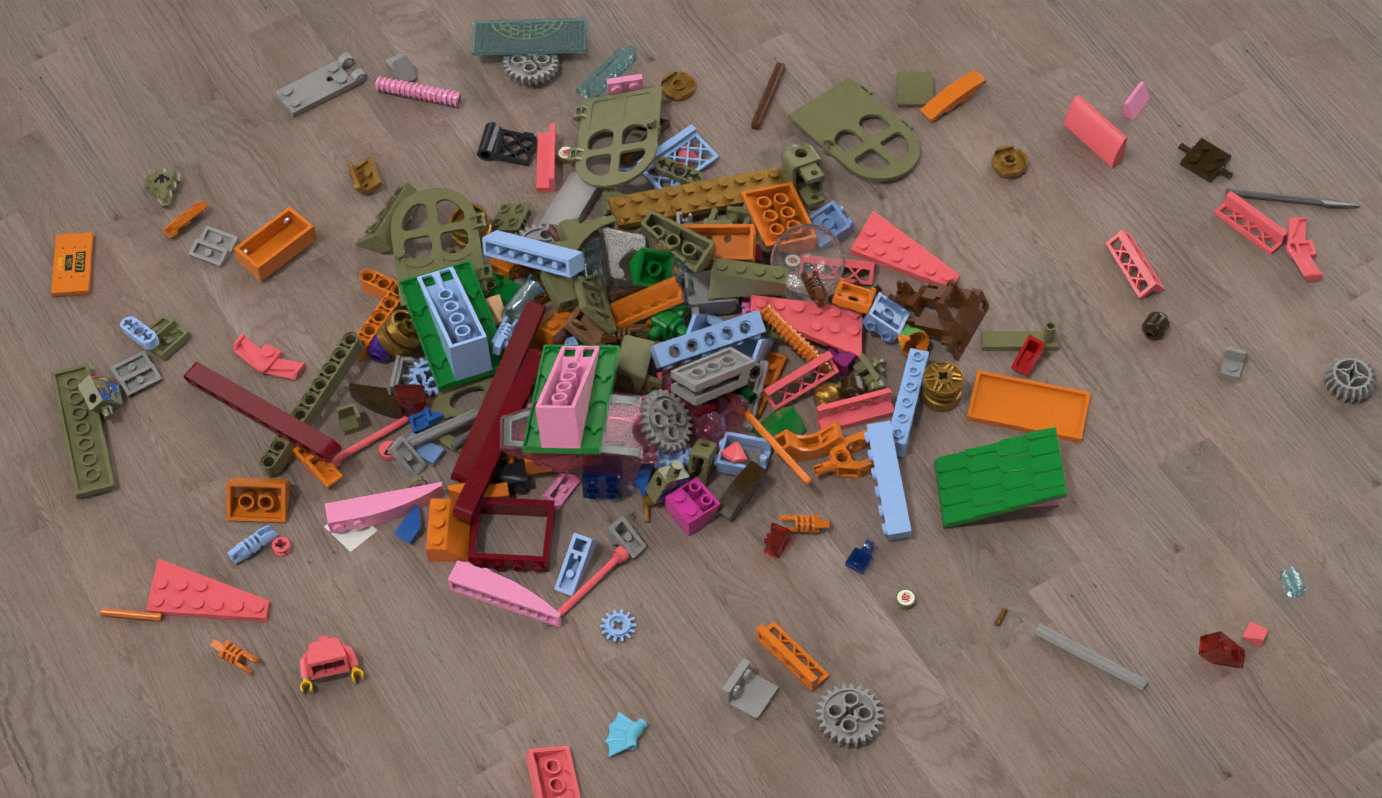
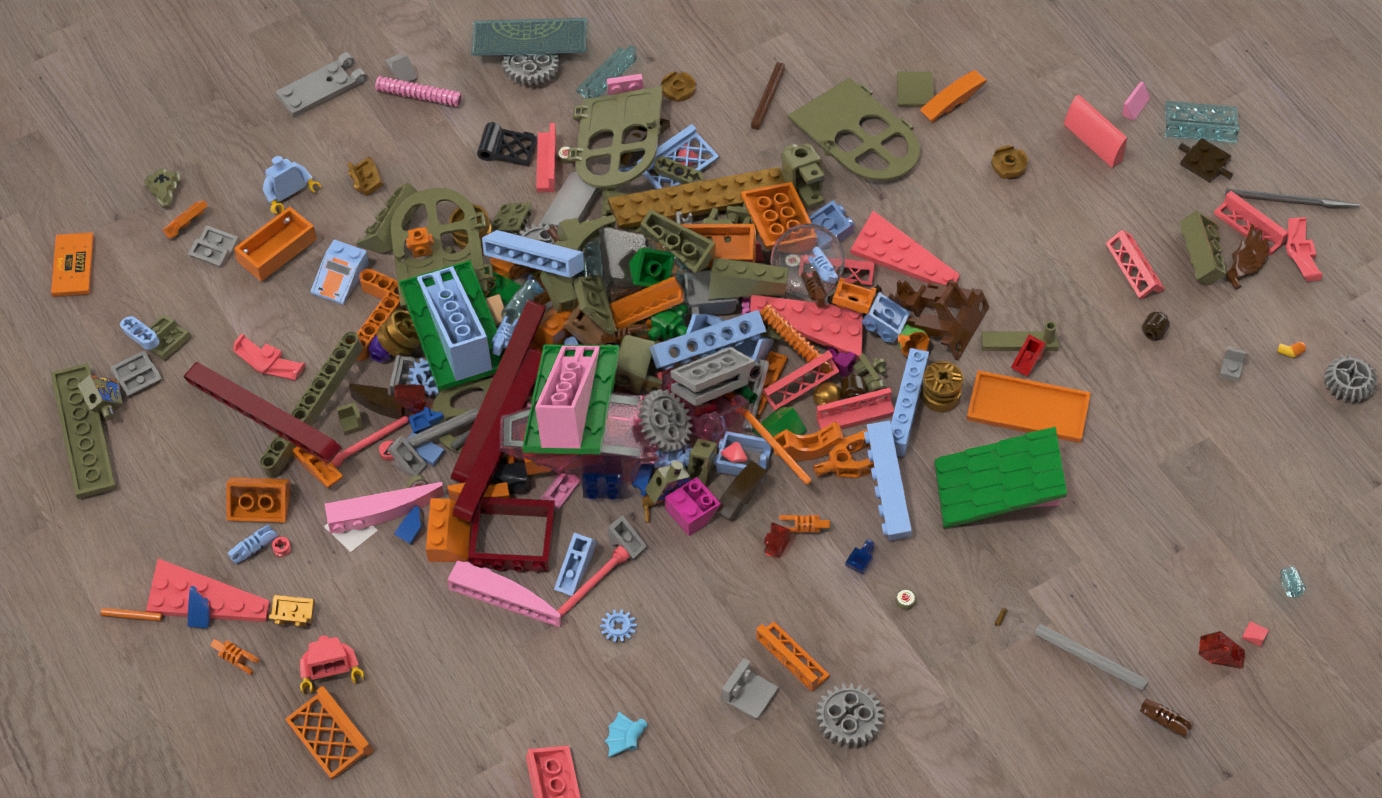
none -> blue slope [188,586,210,628]
none -> light blue torso [263,156,321,214]
none -> bracket [268,595,315,627]
none -> orange fence [285,686,374,780]
none -> light blue slope [310,240,369,305]
none -> orange brick [406,227,434,258]
none -> light blue hinge [808,246,838,284]
none -> reddish brown hinge [1140,698,1194,737]
none -> clear light blue fence [1165,101,1239,143]
none -> olive wedge [1179,210,1226,286]
none -> reddish brown animal [1226,224,1270,290]
none -> arm [1277,341,1306,358]

